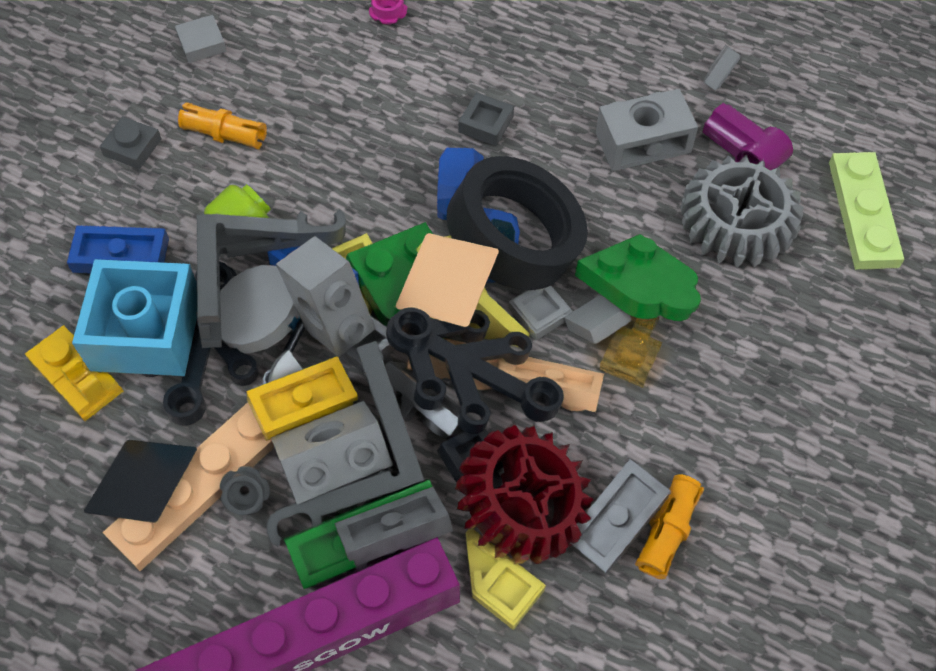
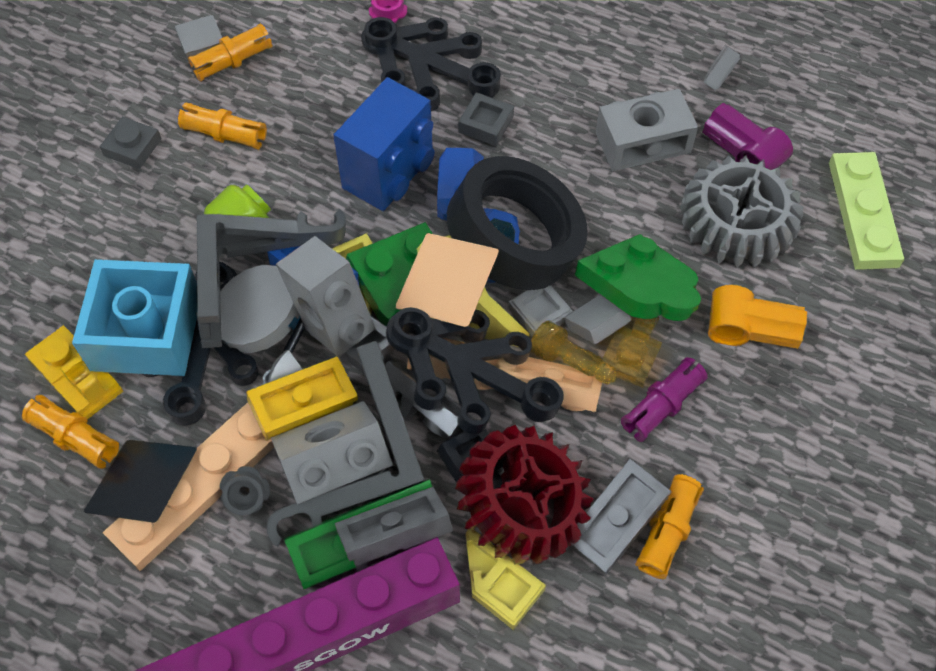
blue plate [67,225,169,273] -> none
none -> light orange pin [22,395,119,469]
none -> light orange pin [188,23,273,82]
none -> blue brick [333,77,435,212]
none -> black plant [361,17,501,111]
none -> clear yellow piece [531,320,617,385]
none -> magenta pin [621,357,708,442]
none -> light orange piece [708,285,807,349]

